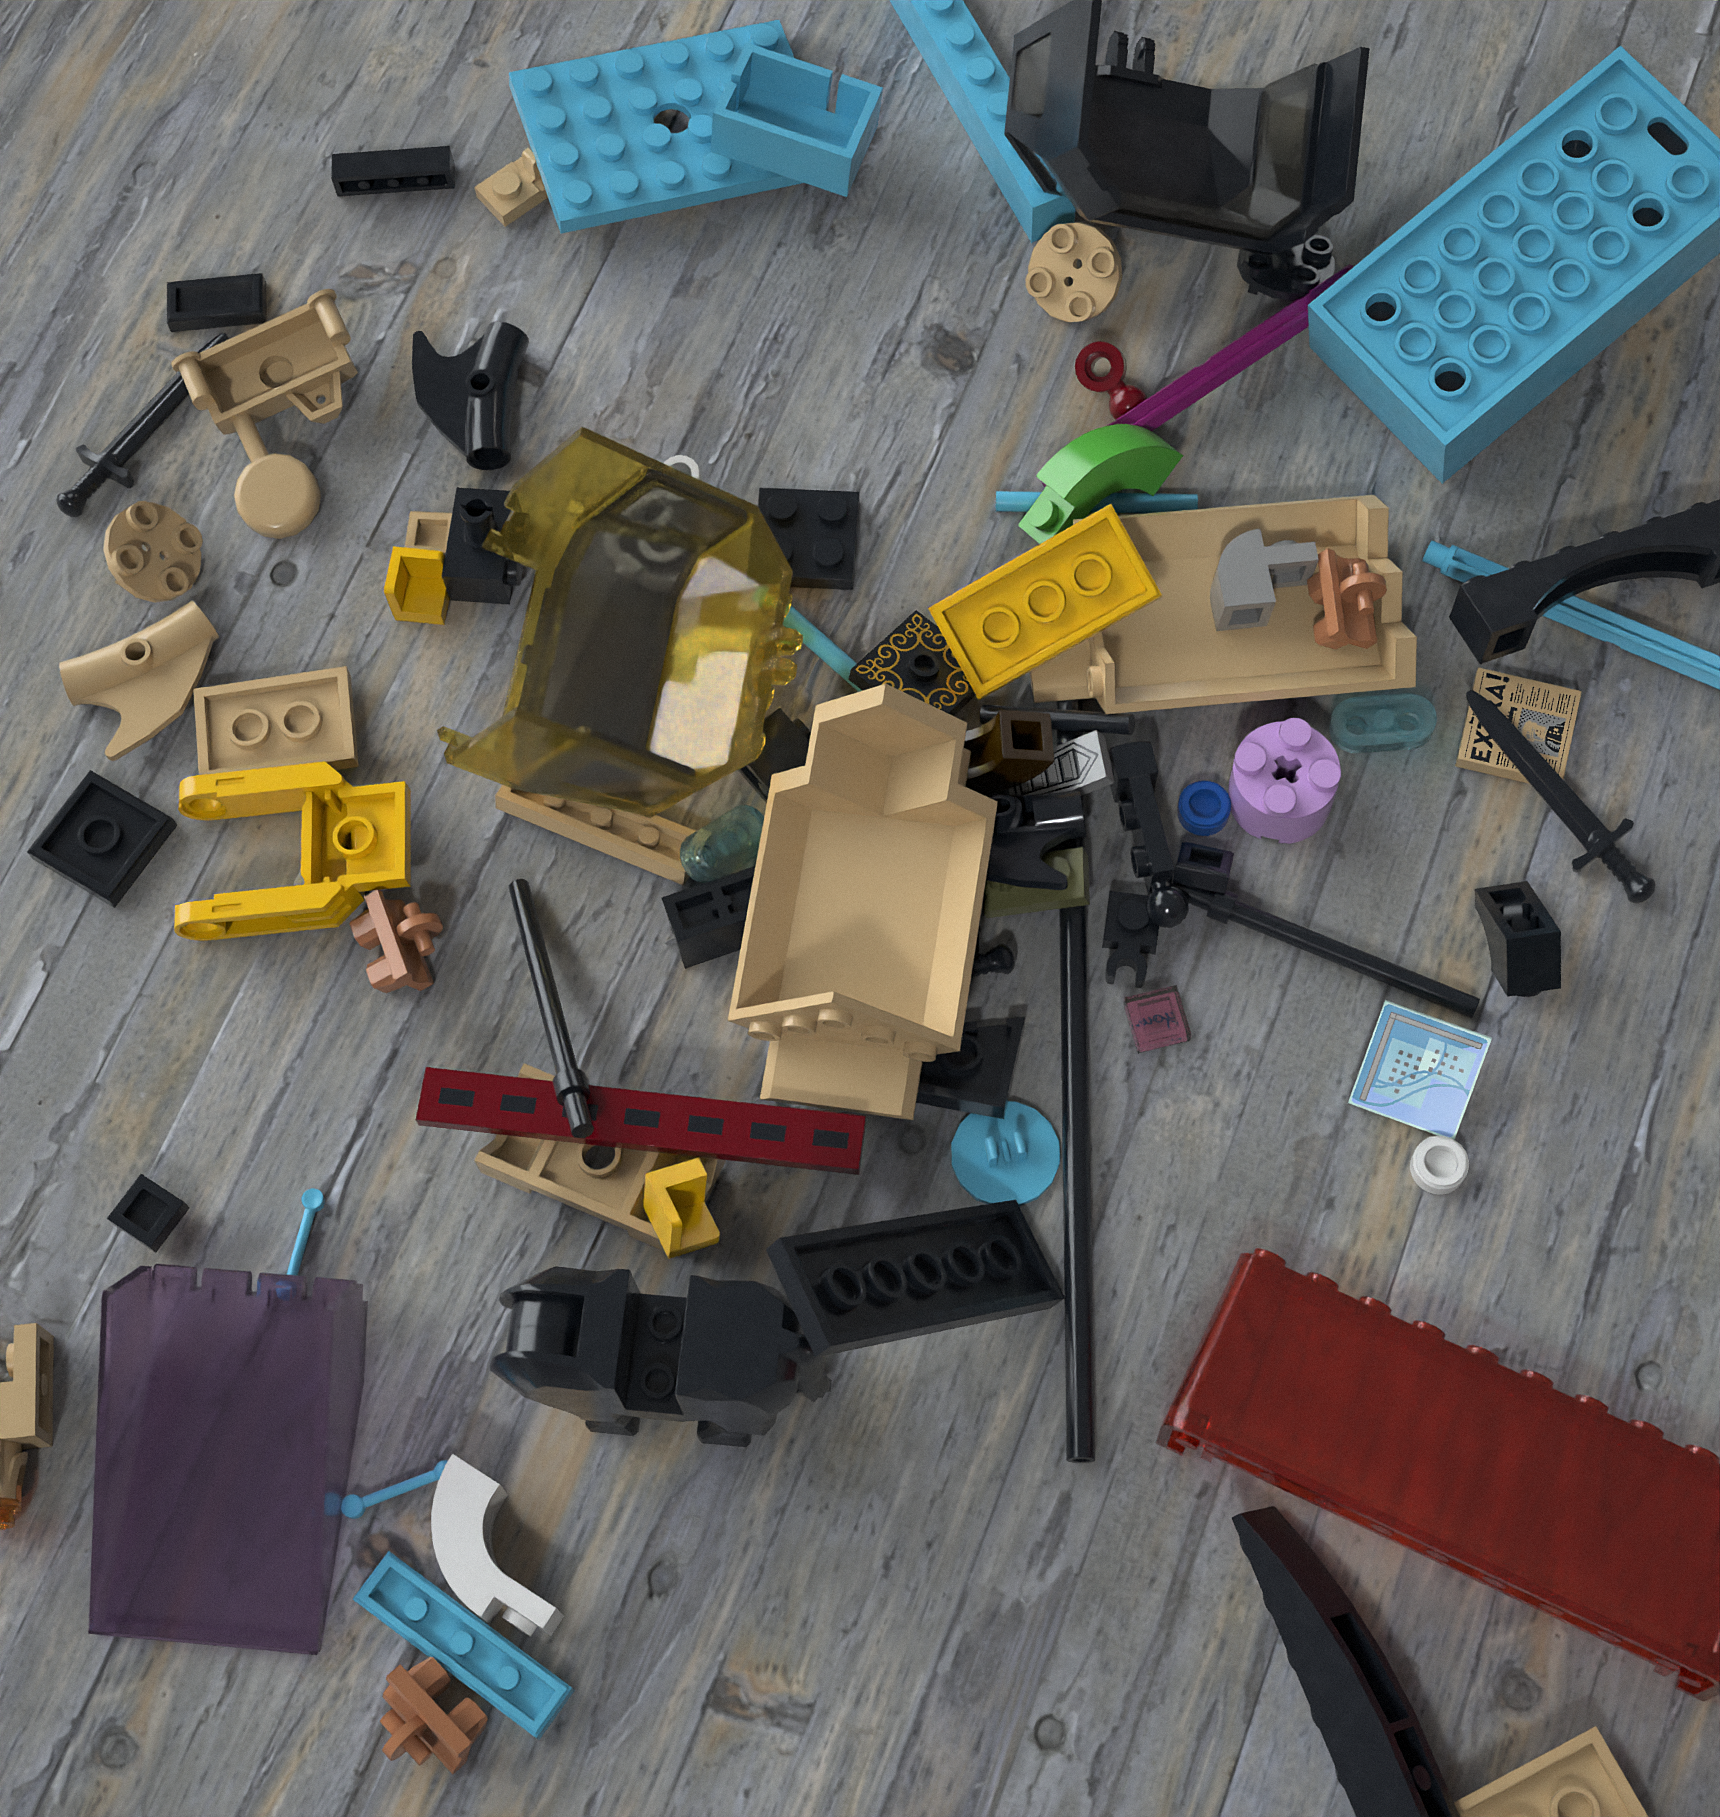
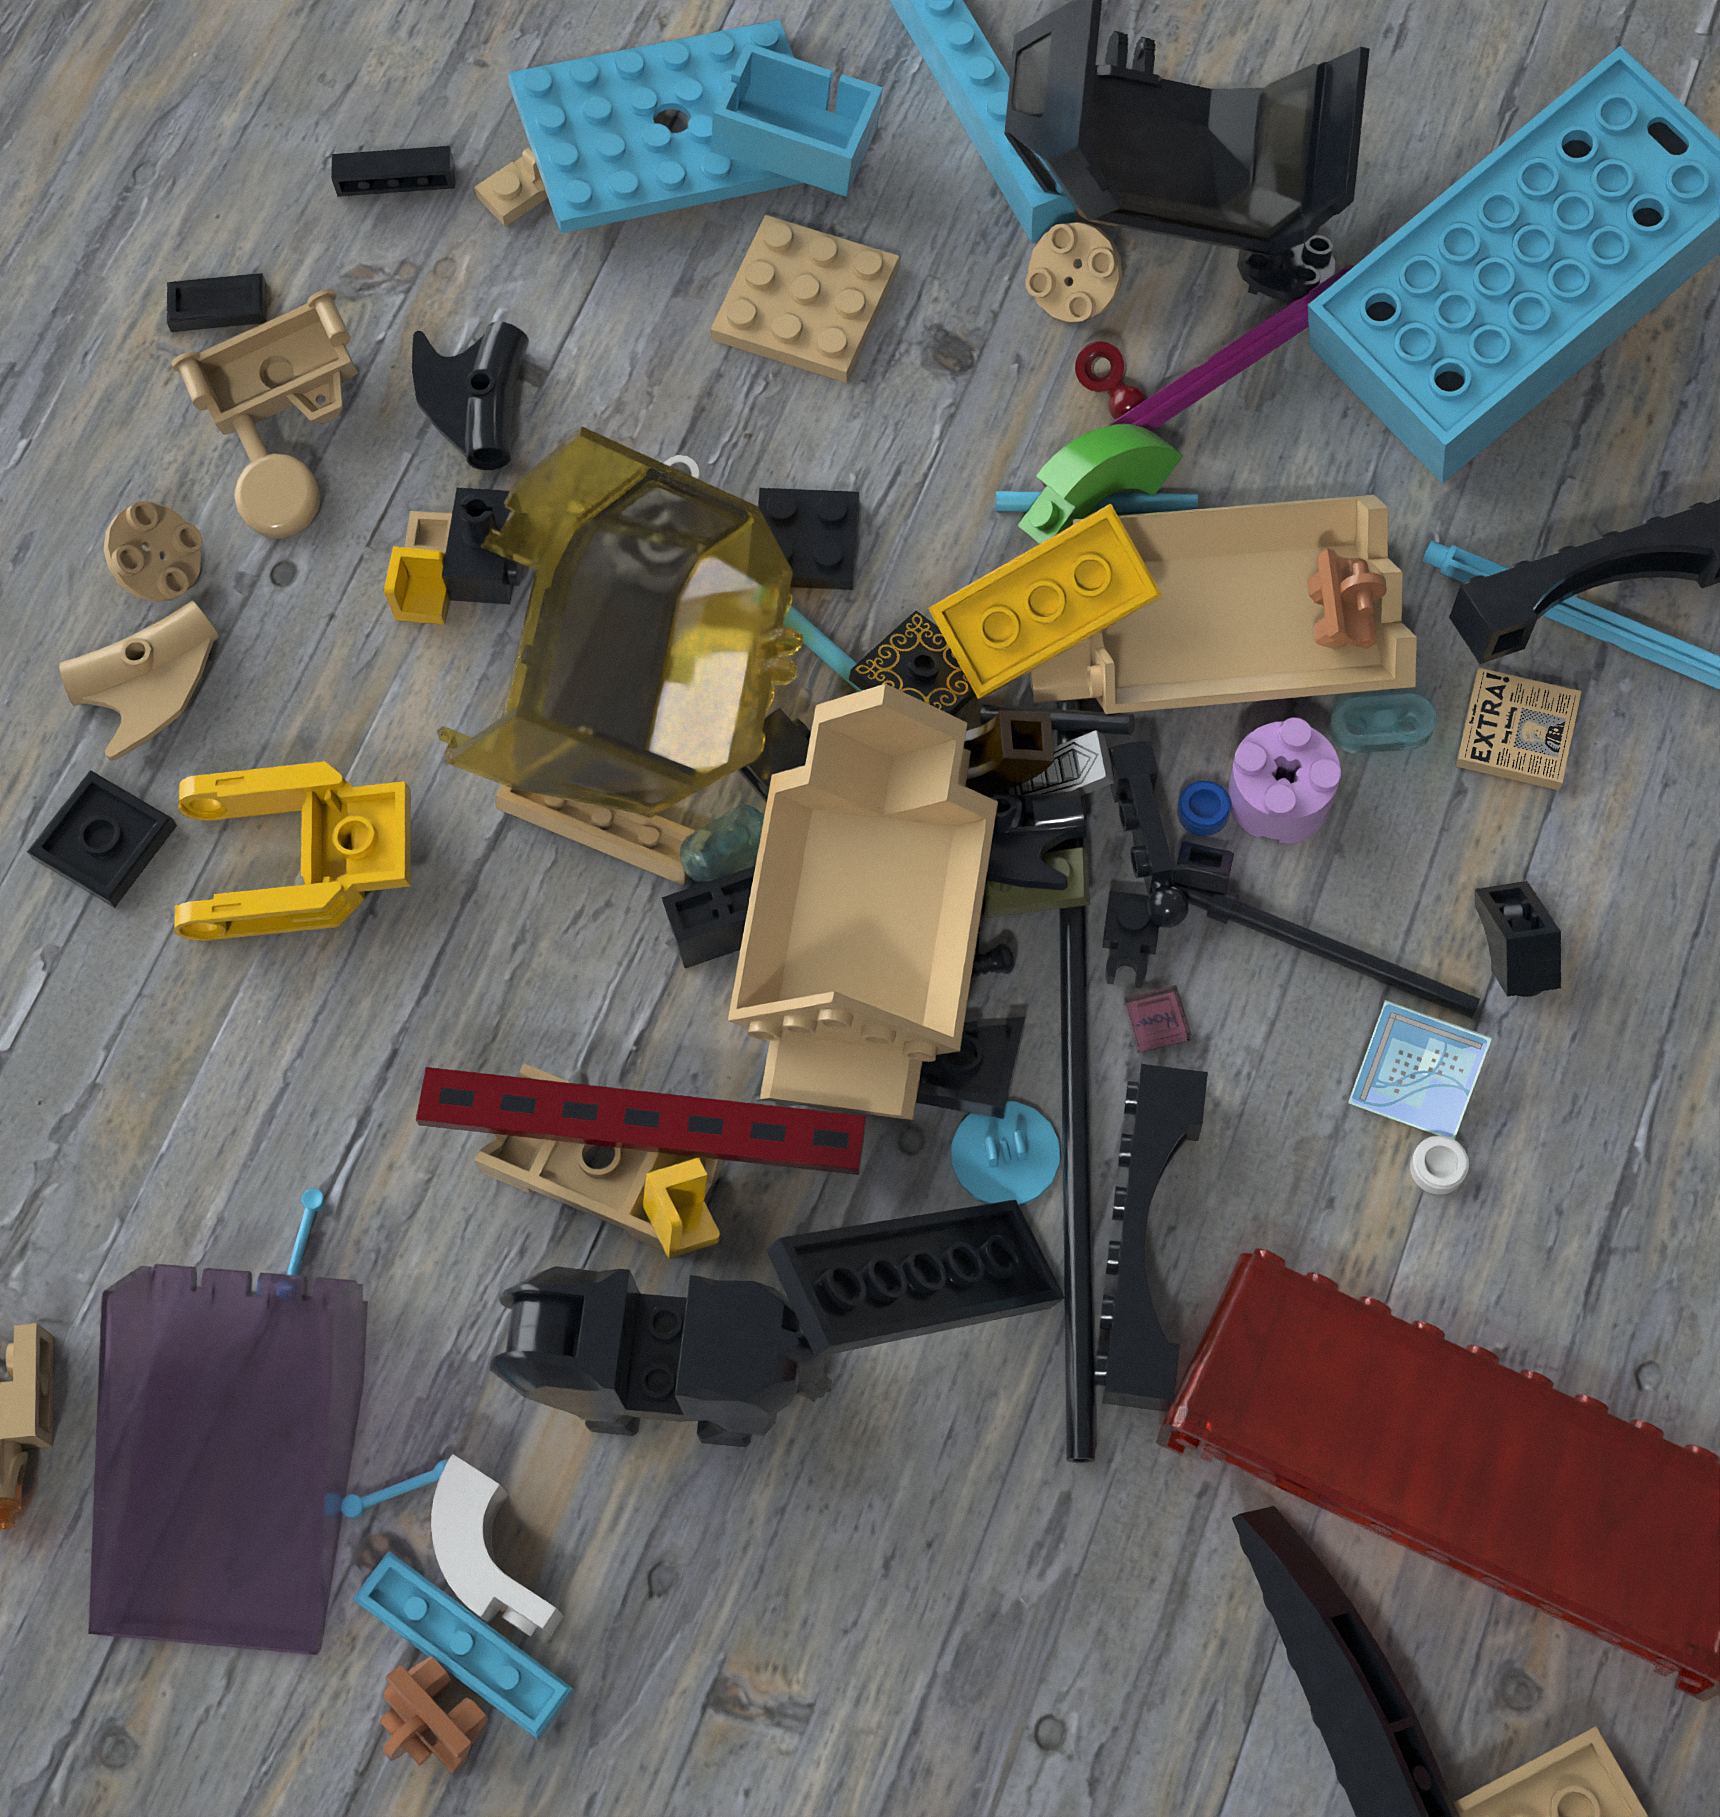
black sword [56,333,229,517] -> none
black plate [107,1174,189,1253] -> none
tan plate [193,666,359,775] -> none
nougat hips [349,889,443,993] -> none
black bar [508,879,594,1138] -> none
light grey brick [1210,529,1319,631] -> none
black sword [1466,690,1656,903] -> none
none -> tan plate [710,215,900,383]
none -> black arch [1093,1064,1208,1412]

